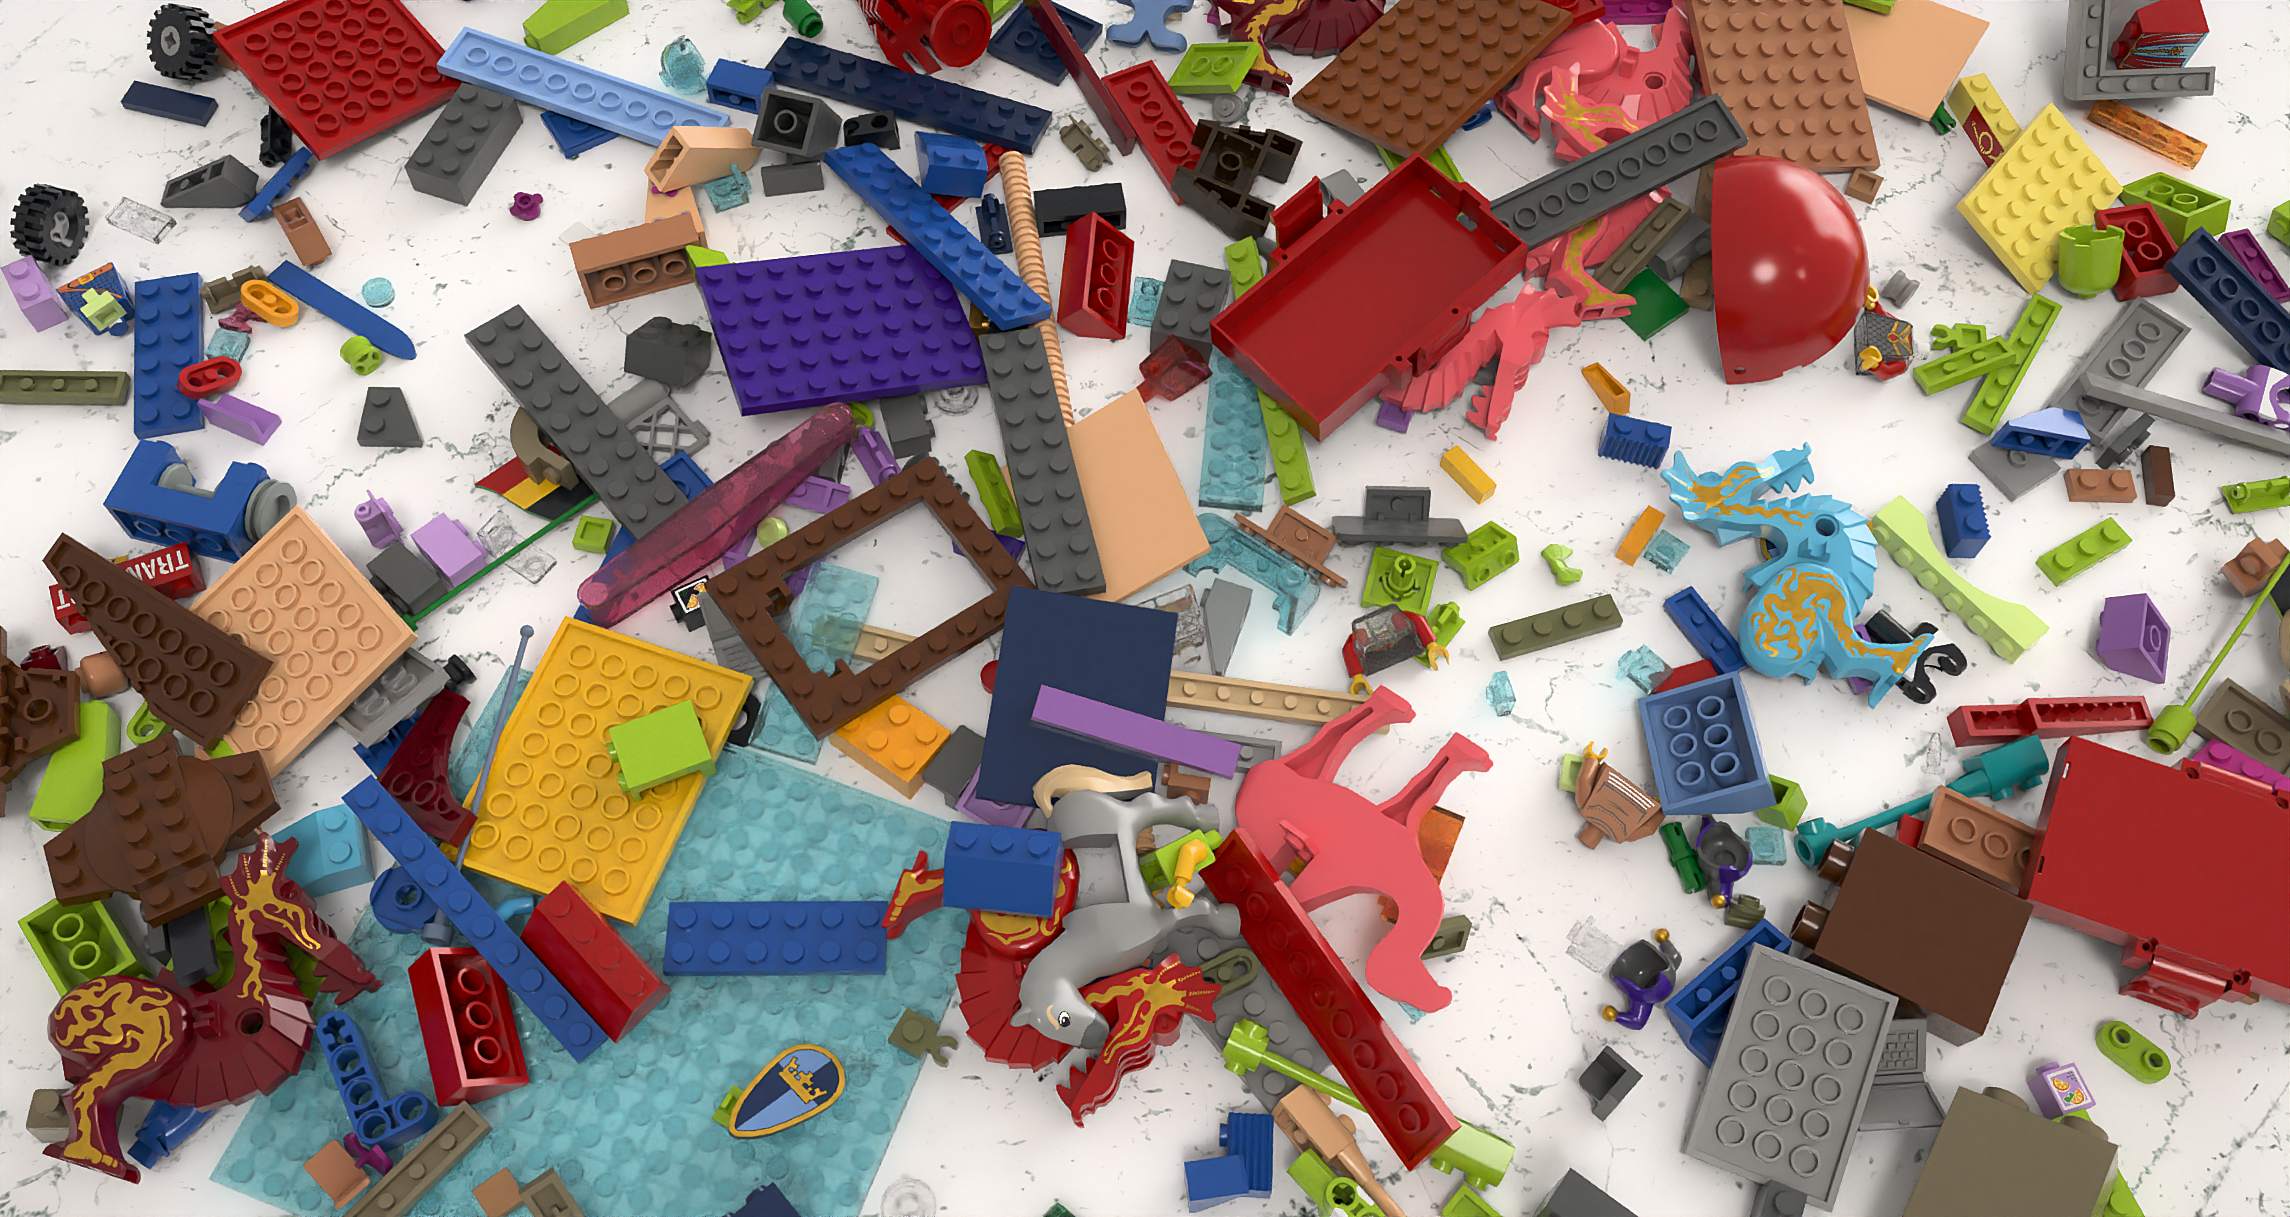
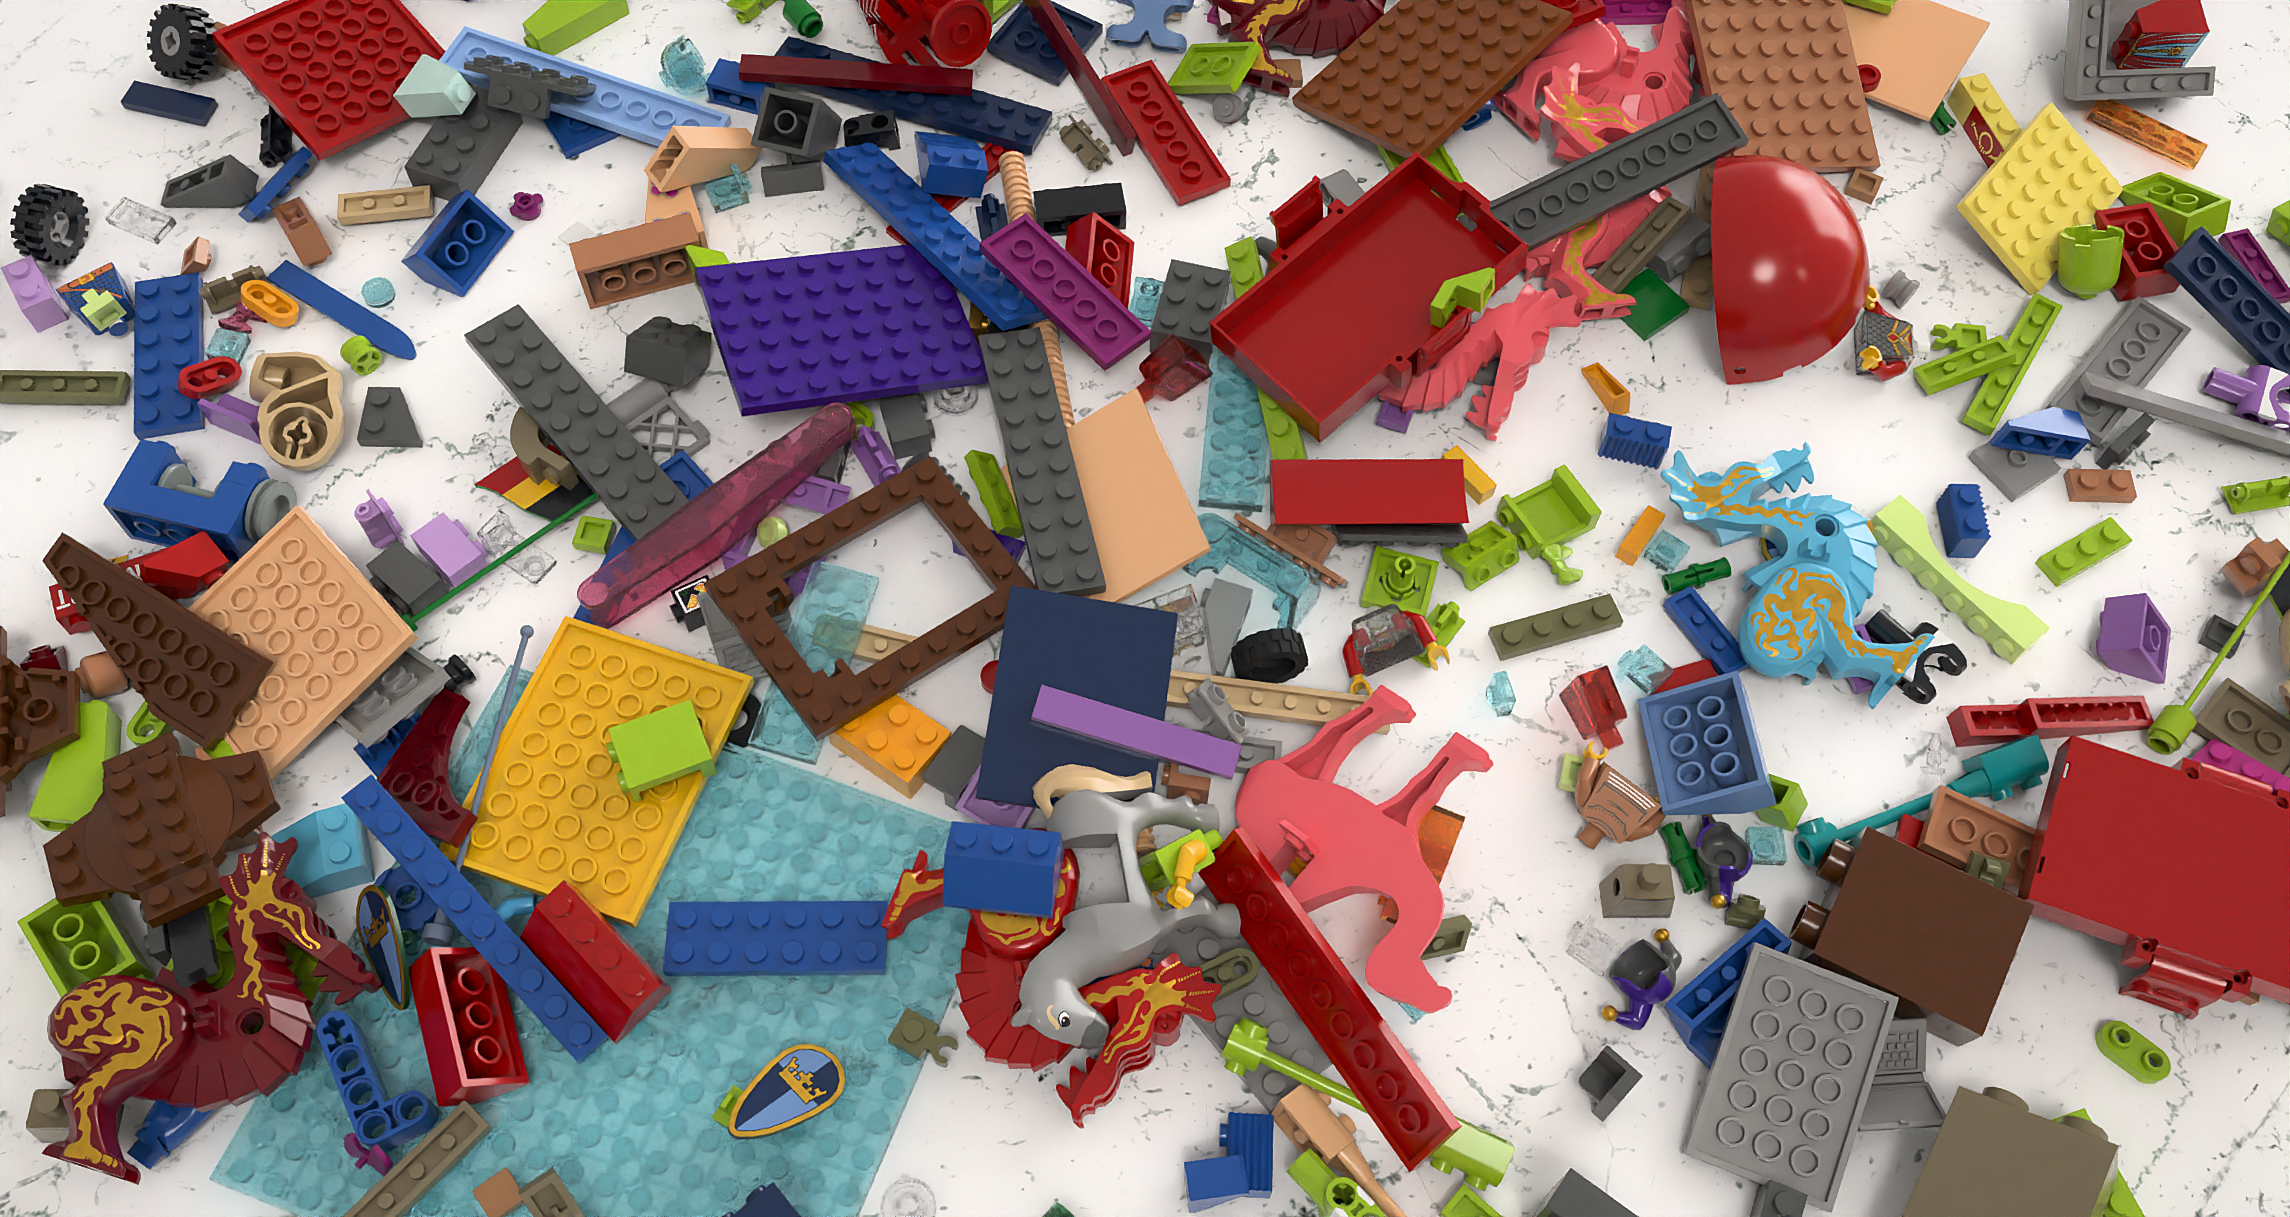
nougat bracket [303,1139,371,1210] -> none
dark brown wedge [1170,119,1303,240] -> none
lavender brick [2027,1061,2096,1120] -> none
reddish brown piece [2141,445,2175,507] -> none
none -> red slope [140,530,229,592]
none -> nougat plate [180,236,212,275]
none -> tan piece [249,351,346,472]
none -> tan plate [337,185,433,225]
none -> shield [356,884,415,1011]
none -> light aqua slope [393,54,476,118]
none -> blue slope [401,189,514,297]
none -> dark grey bracket [464,55,596,119]
none -> dark red tile [739,54,973,96]
none -> magenta plate [979,213,1152,371]
none -> light grey hinge [1186,677,1250,744]
none -> black tyre [1230,628,1309,684]
none -> red arch [1269,459,1469,526]
none -> medium nougat tile [1273,59,1303,88]
none -> lime slope [1430,268,1495,328]
none -> lime panel [1496,464,1602,560]
none -> clear red torso [1559,665,1627,751]
none -> dark tan torso [1599,863,1675,918]
none -> green pin [1662,557,1731,595]
none -> red tile [1857,64,1881,93]
none -> olive tile [1964,850,2011,889]
none -> dark grey tile [2198,614,2246,659]

